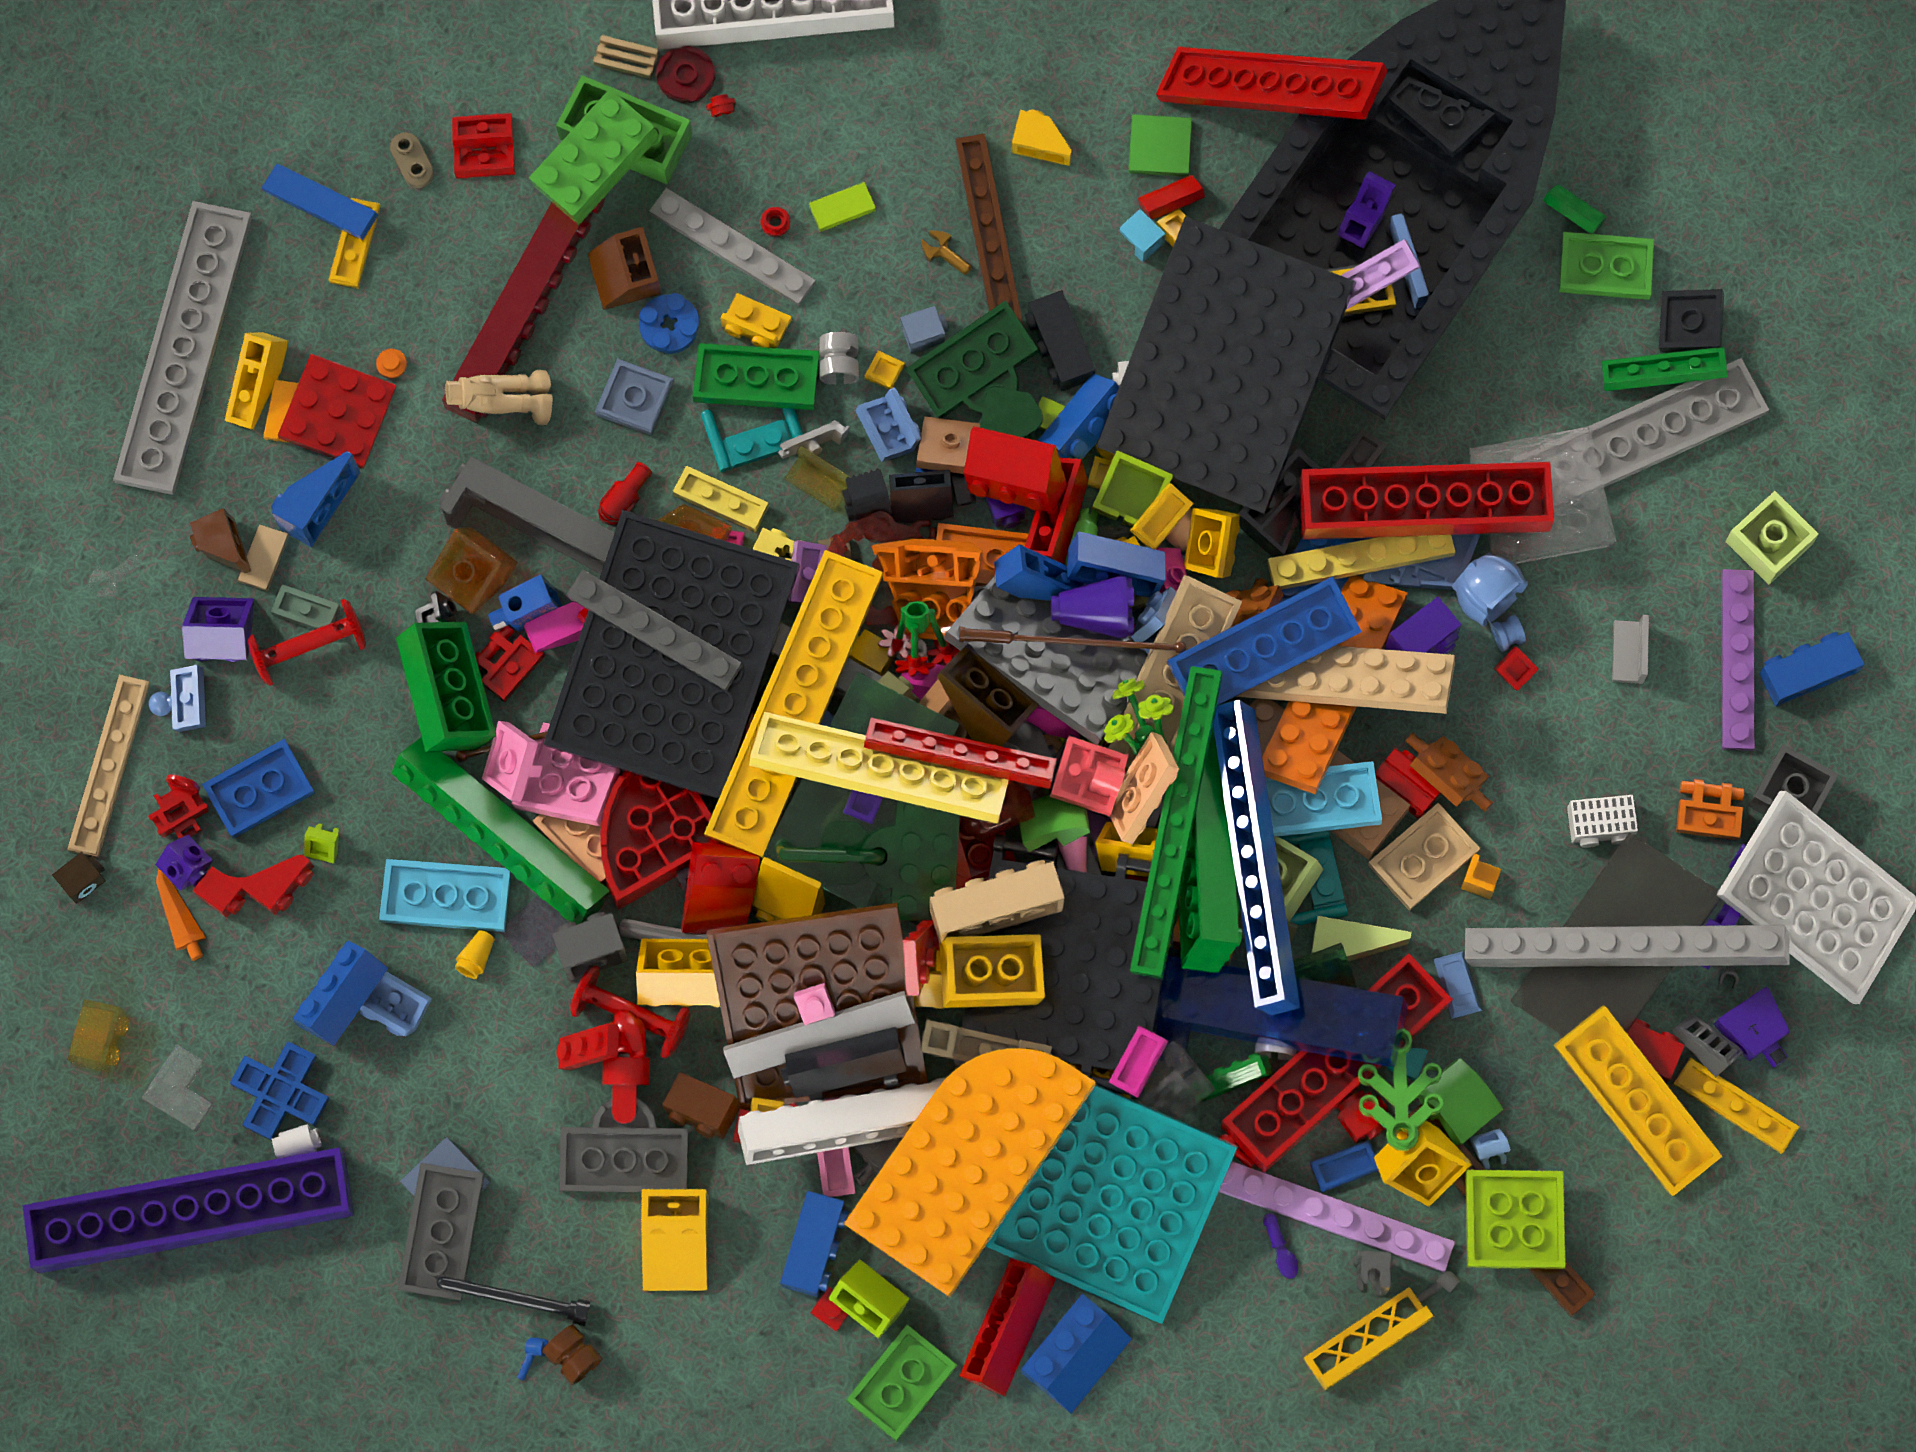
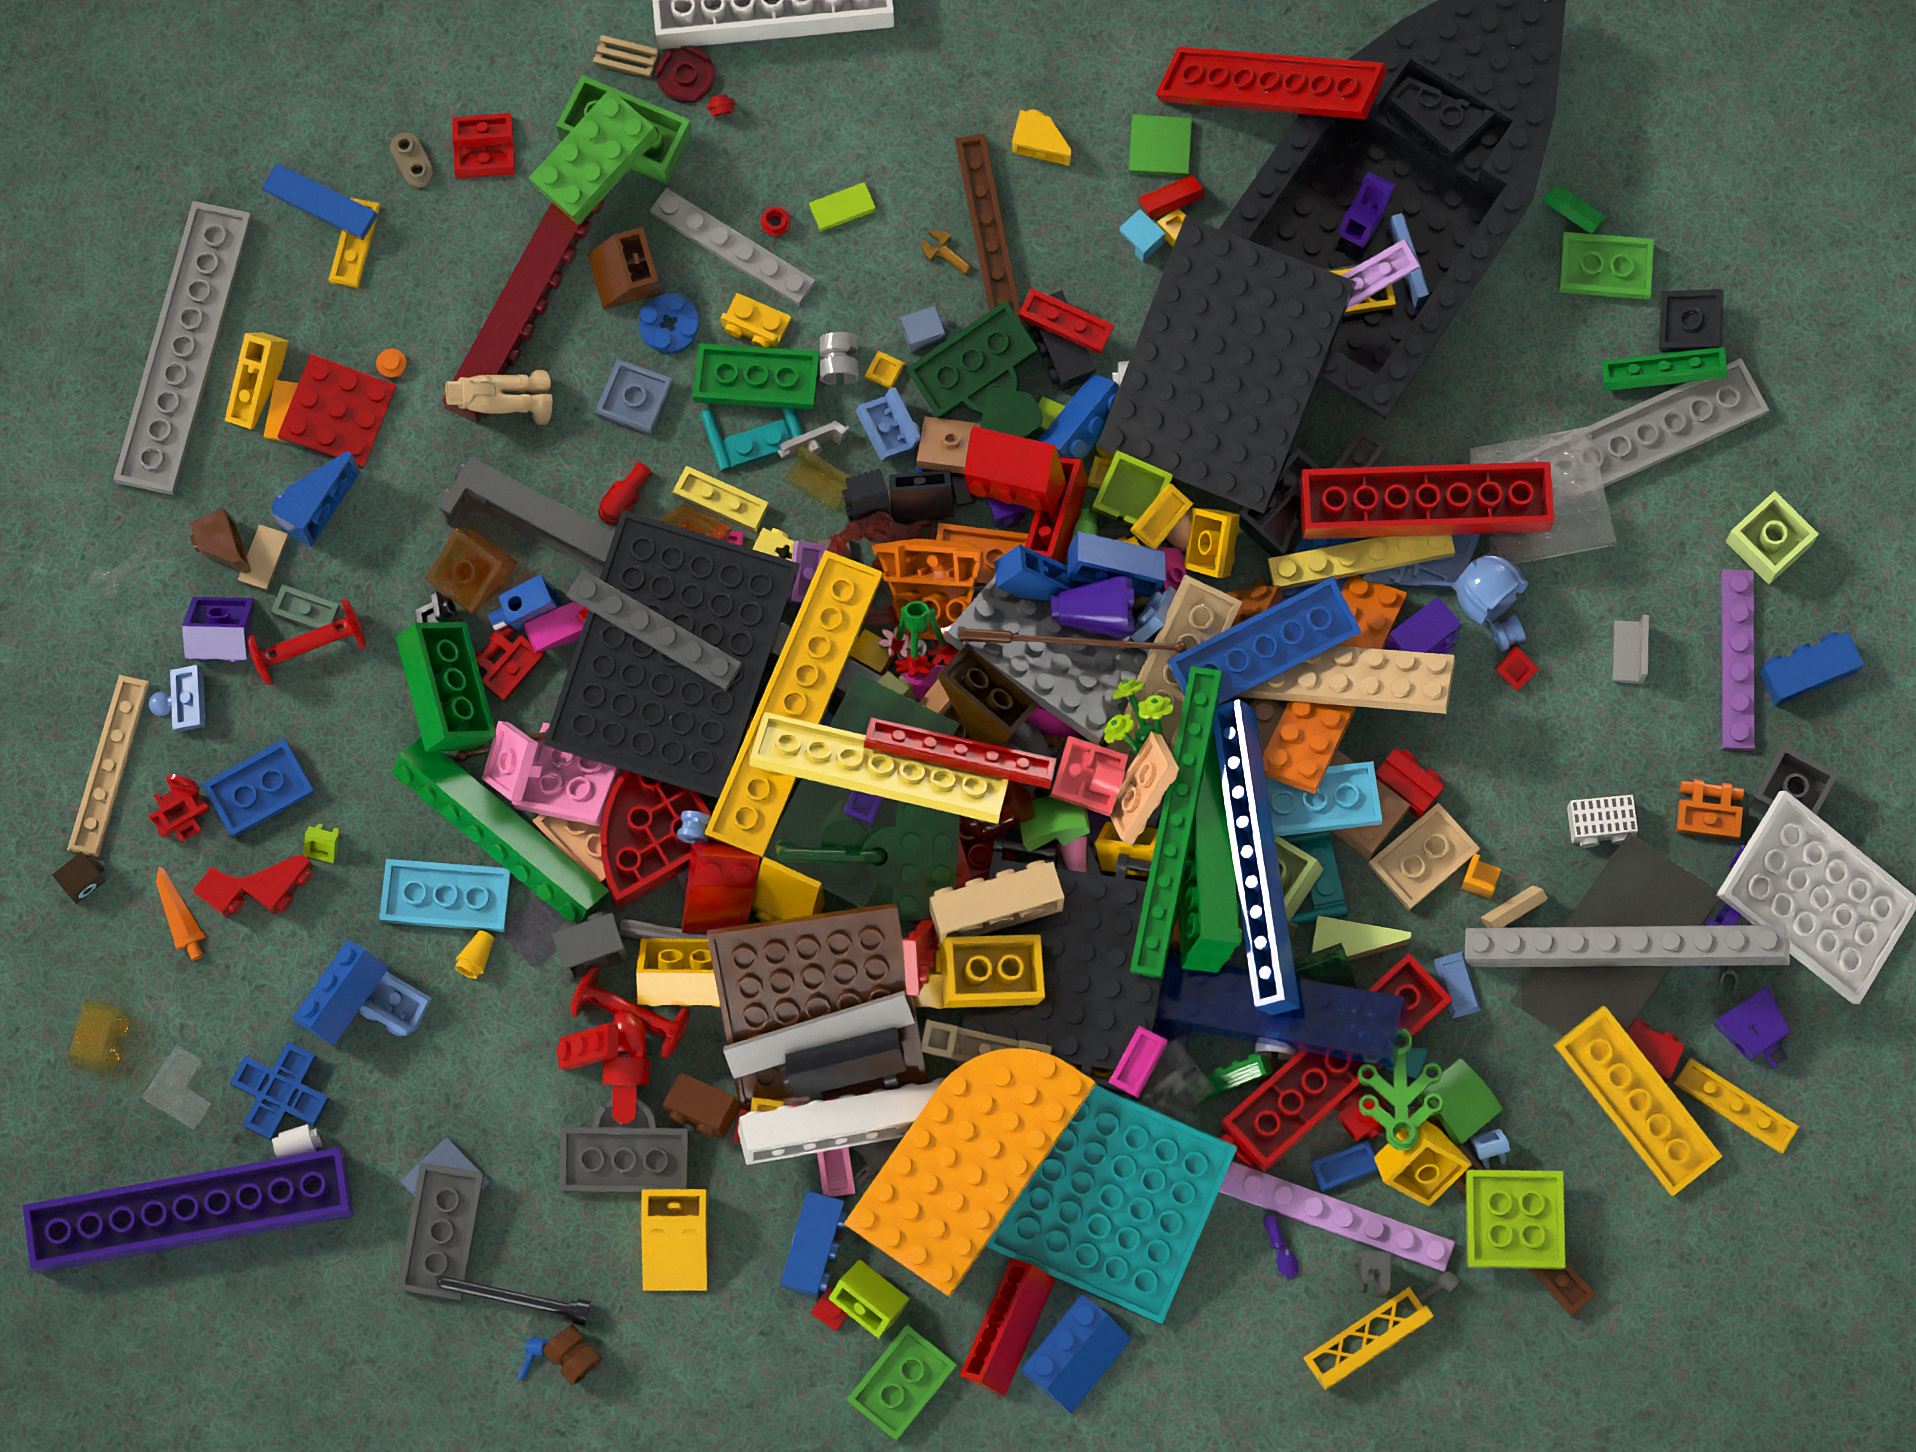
dark purple brick [155,835,213,891] -> none
bright pink plate [794,983,835,1025] -> none
dark orange plate [1405,732,1493,812] -> none
dark grey slope [1672,1014,1743,1077] -> none
none -> medium blue wheel [677,811,711,844]
none -> red plate [1018,288,1114,355]
none -> tan tile [1480,885,1548,928]

